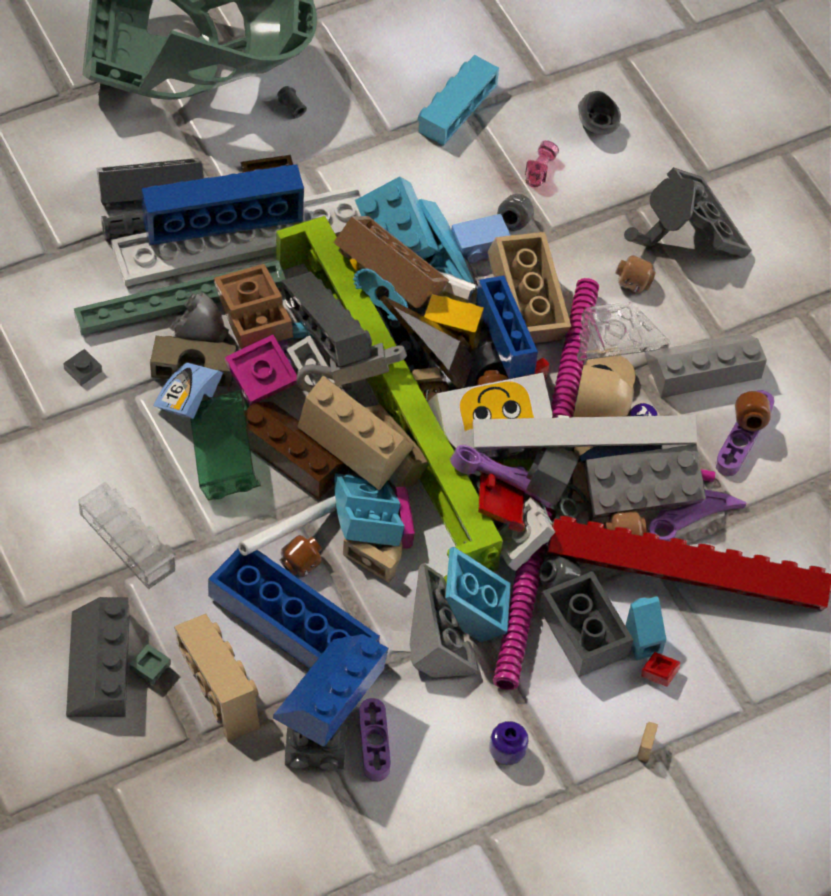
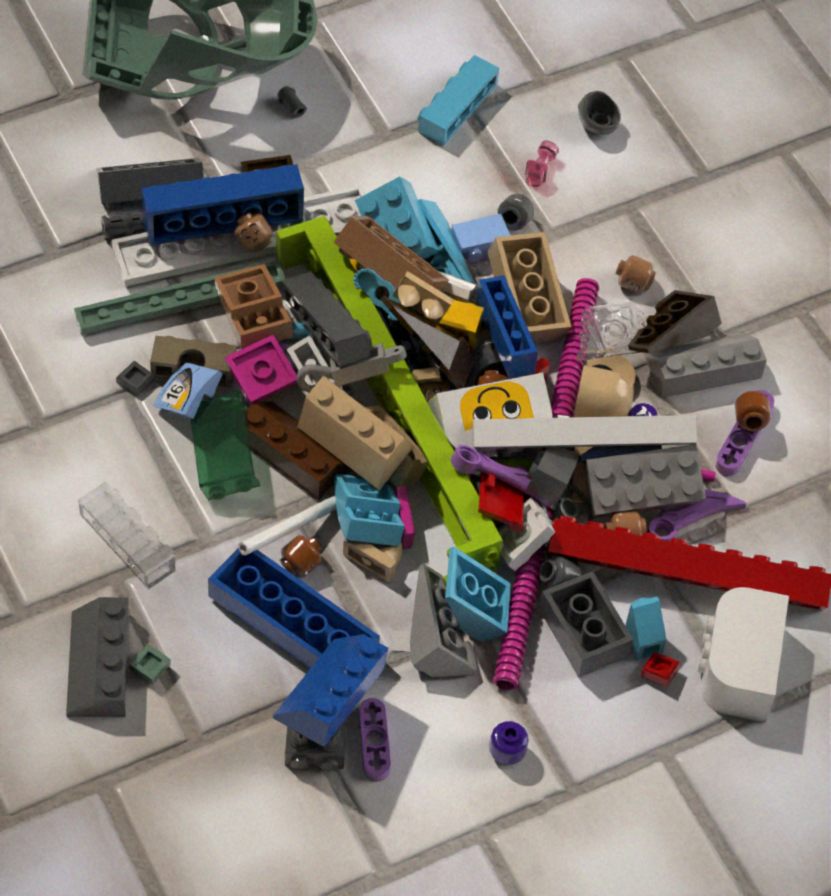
dark grey plate [63,349,102,386] -> none
light grey piece [169,292,229,343] -> none
tan wedge [174,614,260,742] -> none
dark grey plate [624,167,752,257] -> none
tan tile [637,722,658,763] -> none
none -> dark grey tile [116,361,155,397]
none -> medium nougat head [234,212,273,253]
none -> tan tile [392,271,453,324]
none -> dark brown wedge [628,290,722,354]
none -> white brick [697,587,789,723]

